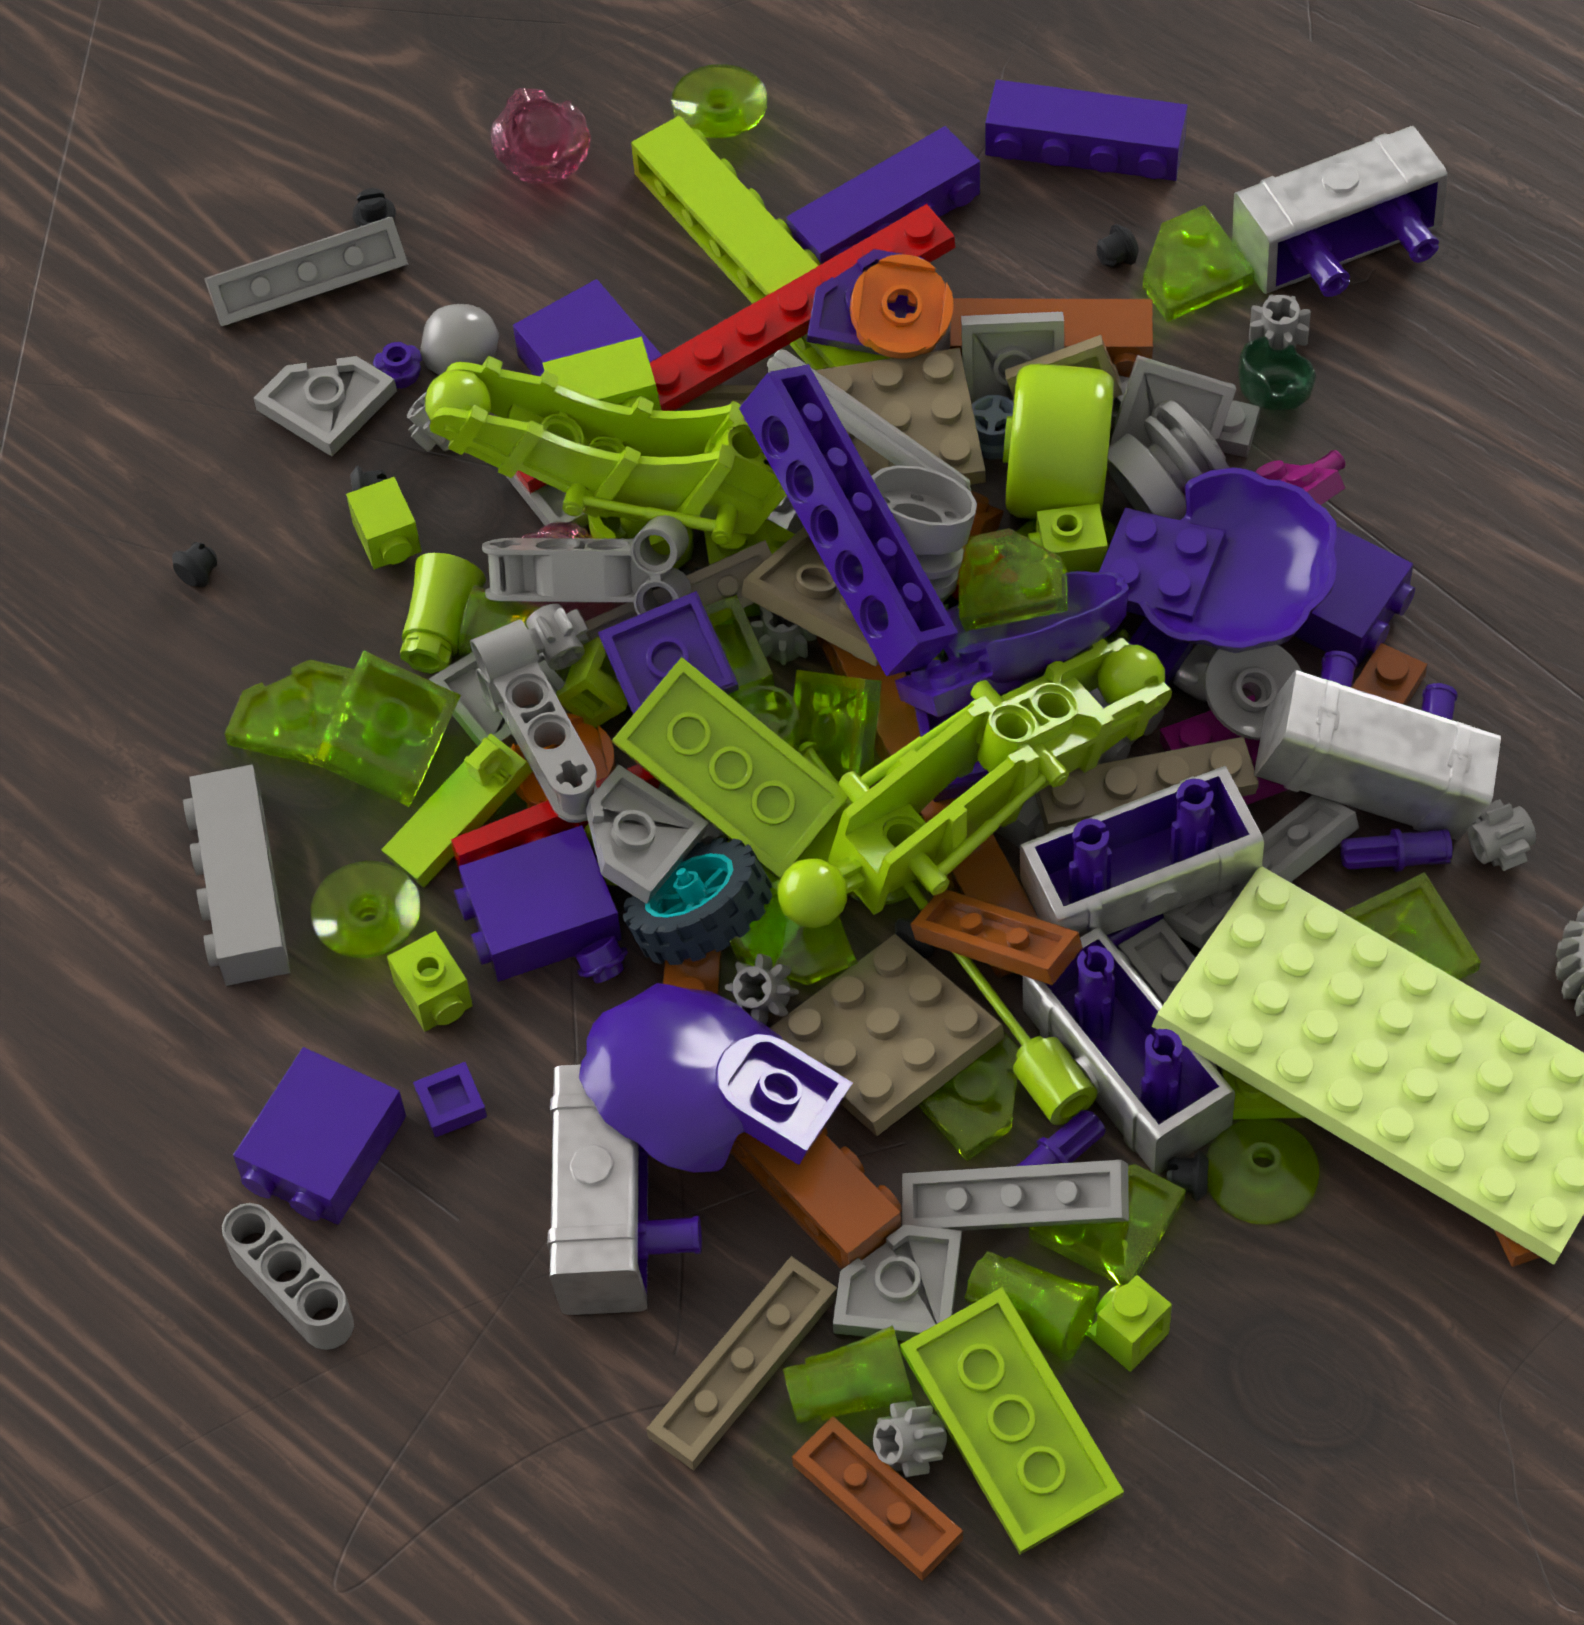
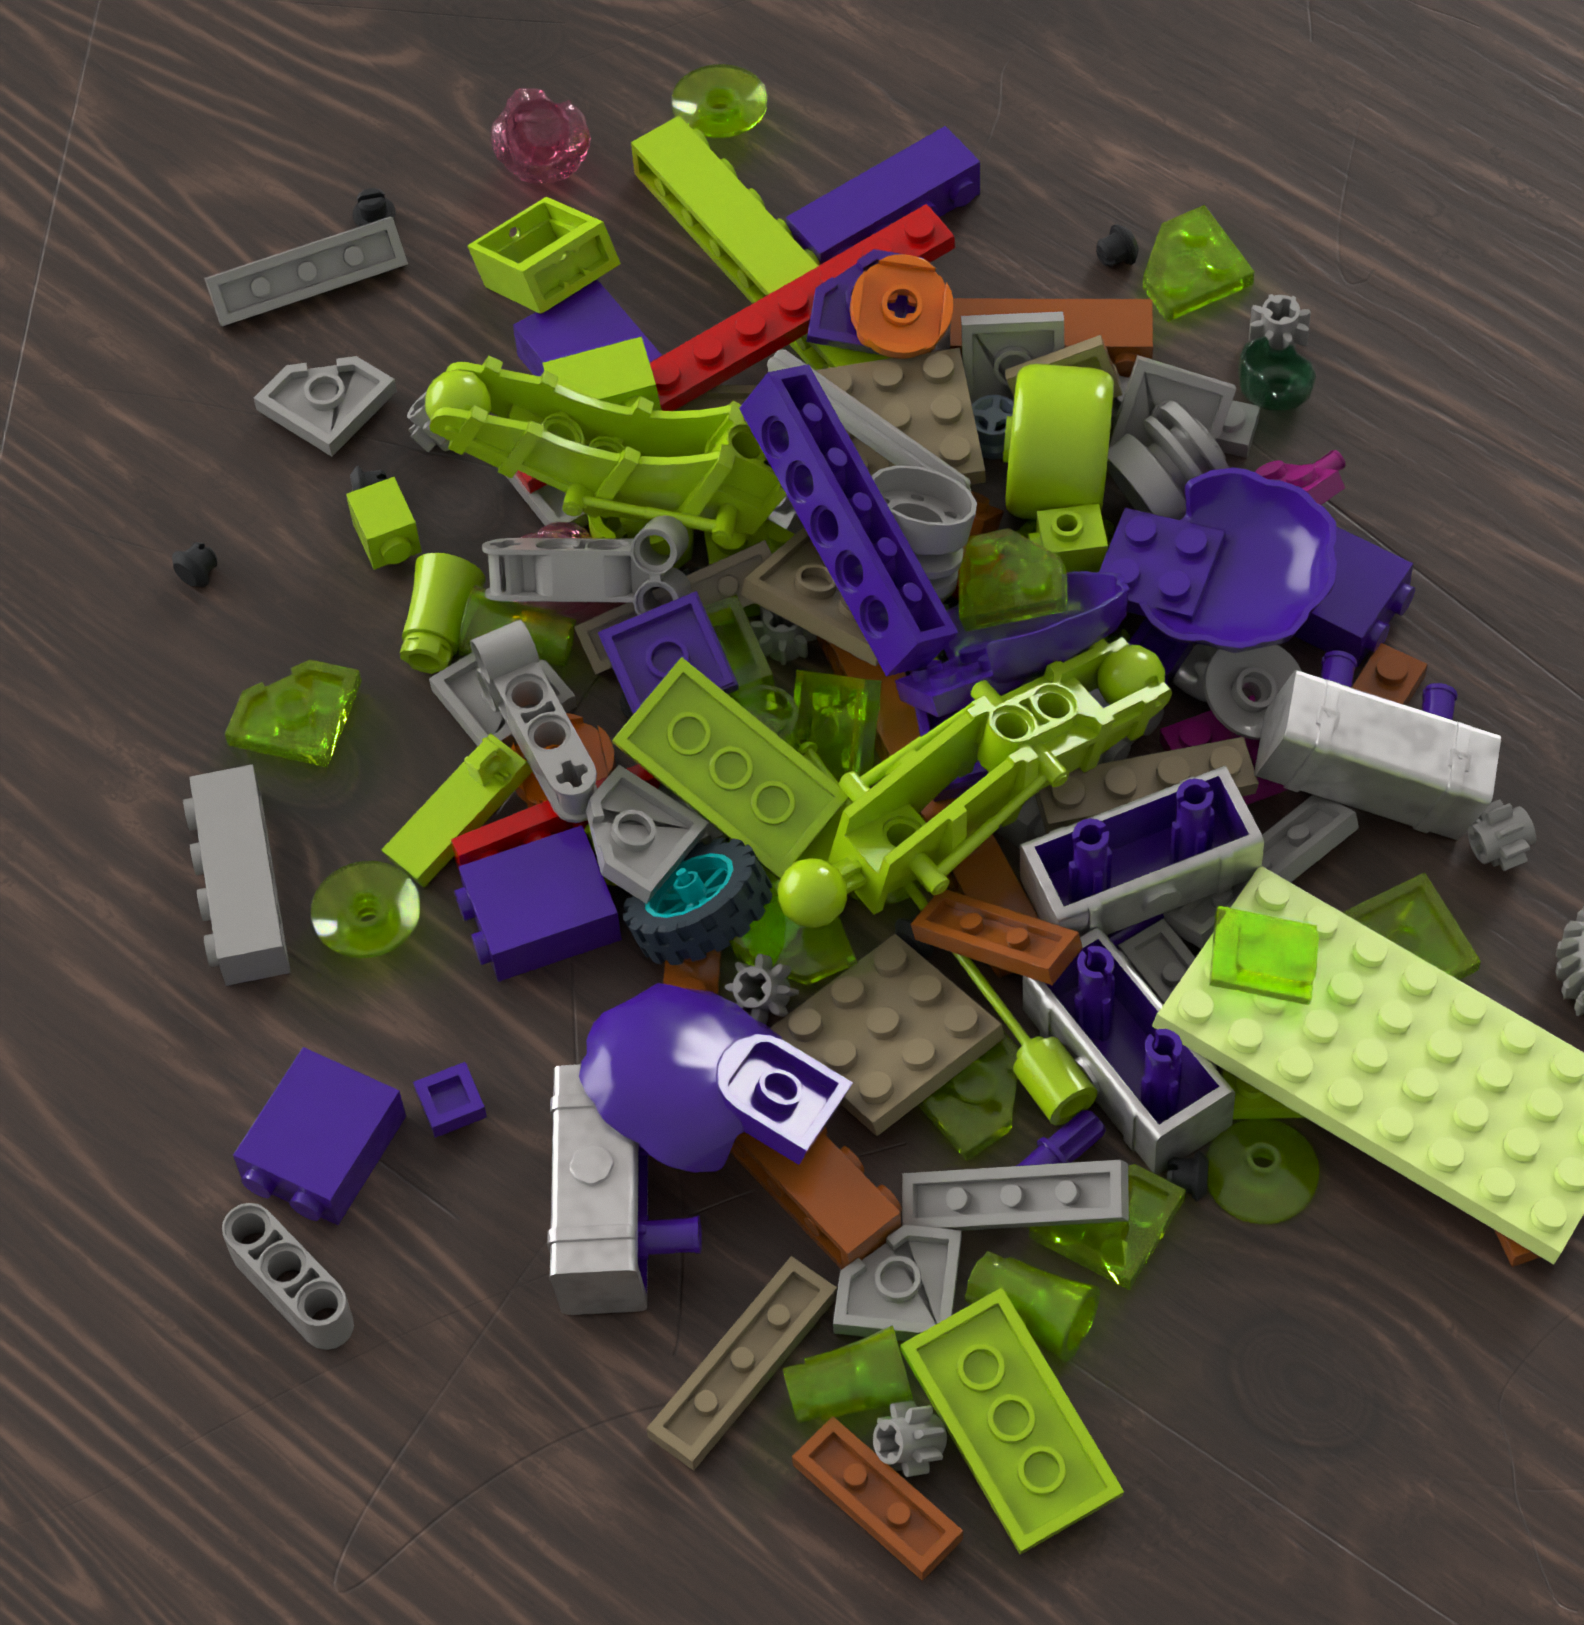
clear neon green brick [312,650,461,807] -> none
dark purple plate [373,342,422,389] -> none
lime brick [387,931,473,1032] -> none
light grey hair [420,304,499,375] -> none
light grey gear [526,604,589,670] -> none
lime brick [556,636,628,728] -> none
dark purple plate [575,936,628,983] -> none
dark purple brick [985,79,1188,181] -> none
lime brick [1087,1275,1172,1372] -> none
flat silver piece [1232,126,1447,297] -> none
dark purple axle [1340,829,1452,872] -> none
none -> lime window [467,197,621,314]
none -> clear neon green piece [1209,906,1319,1005]

